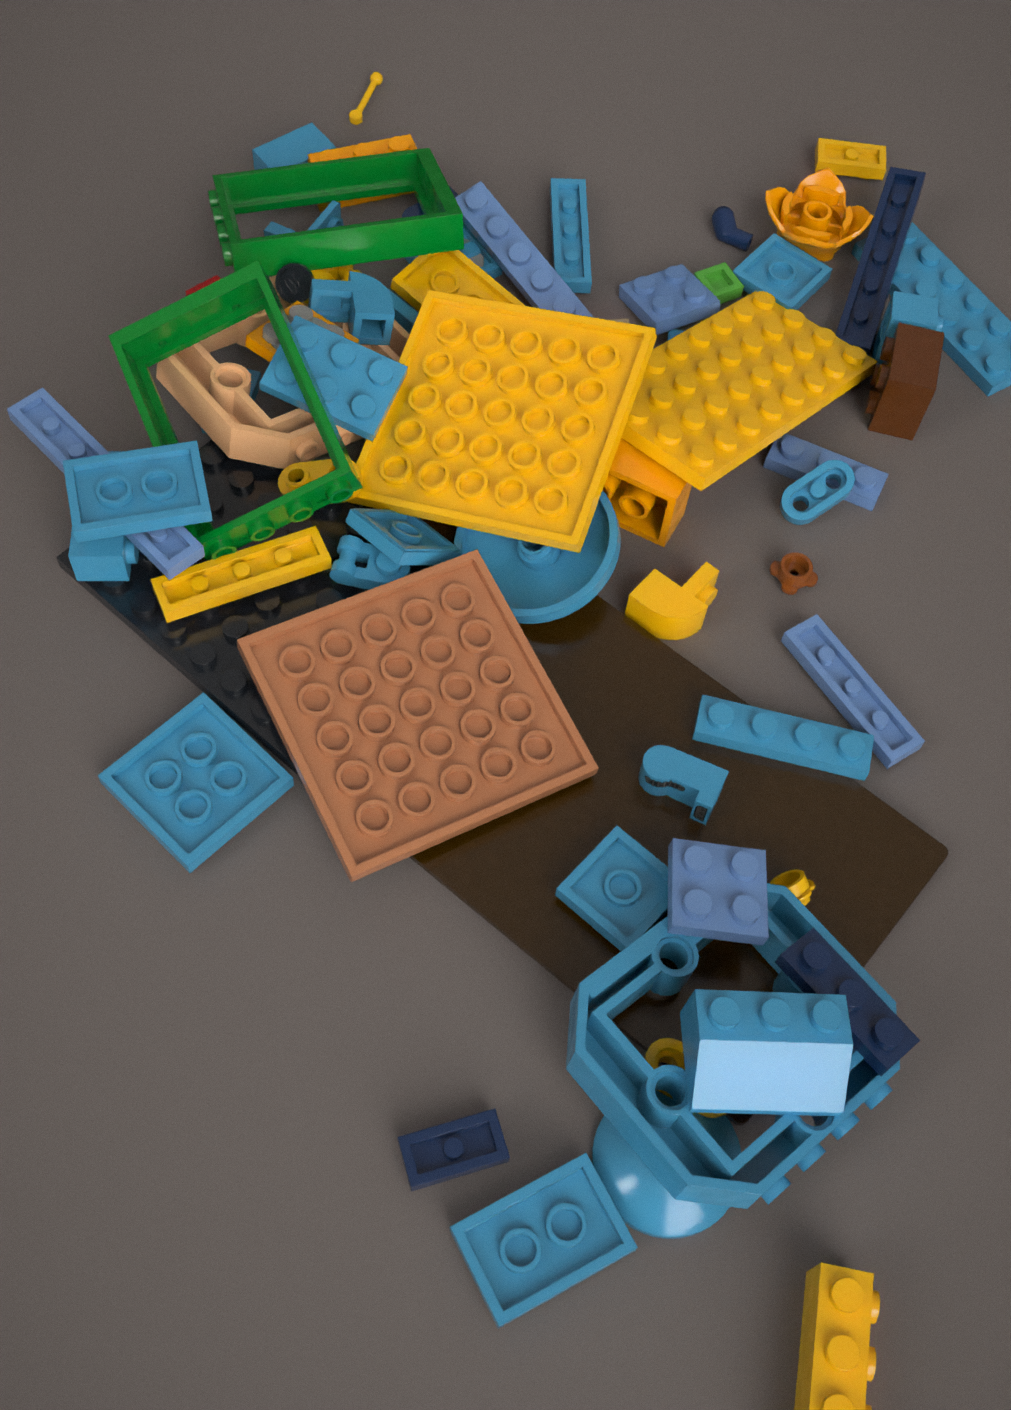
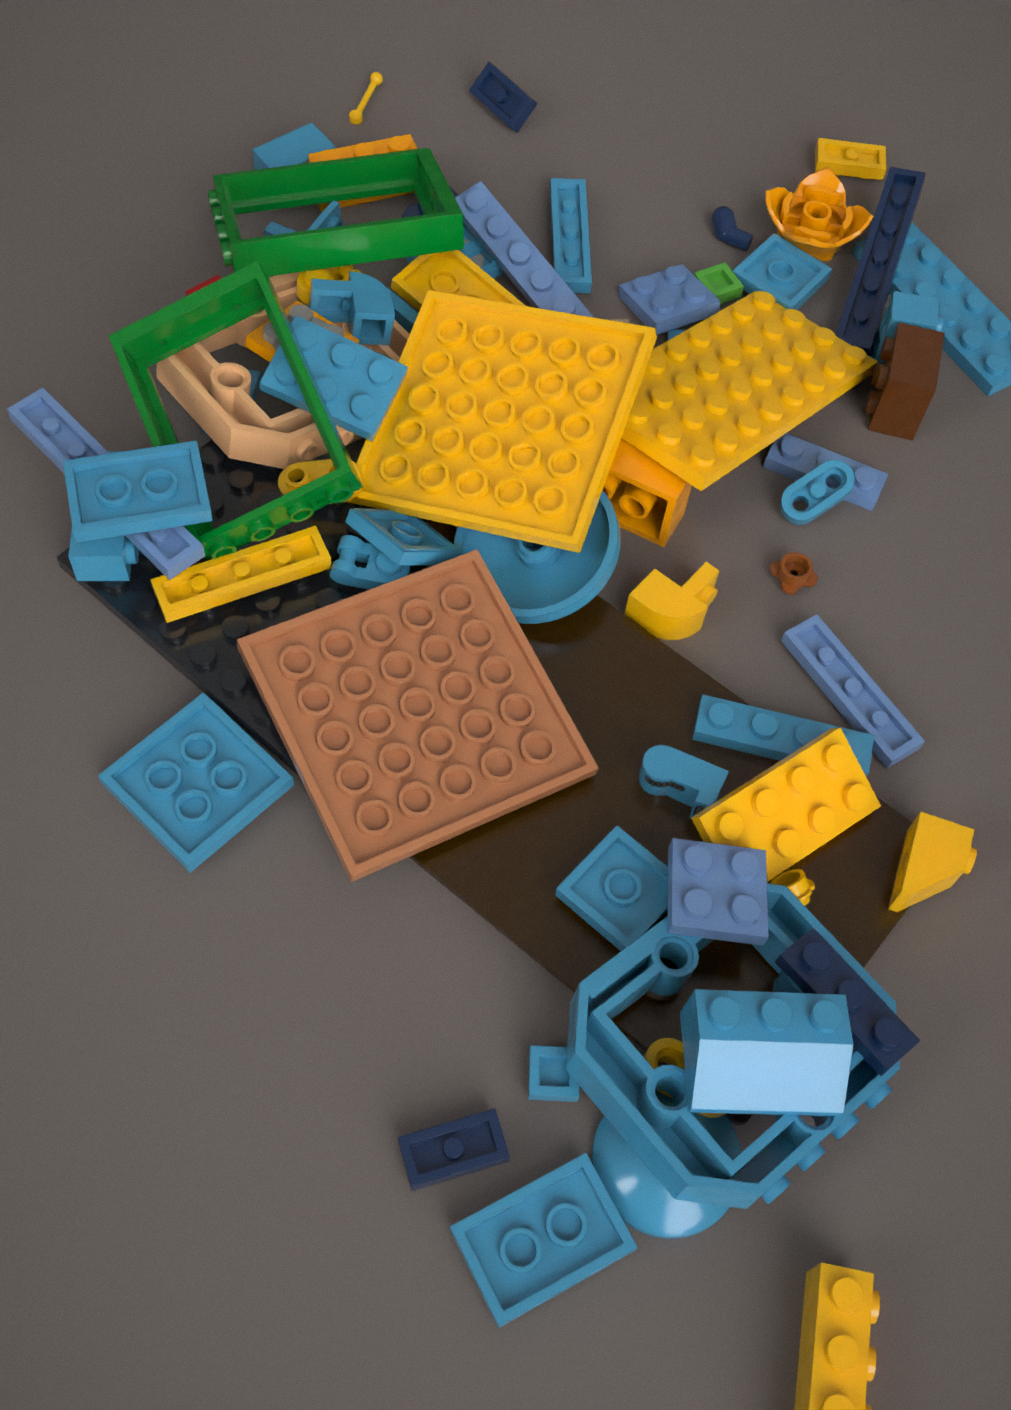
black piece [275,263,314,304] -> none
none -> dark blue plate [469,62,538,133]
none -> dark azure plate [528,1045,579,1102]
none -> yellow plate [691,727,881,882]
none -> yellow slope [888,811,977,912]

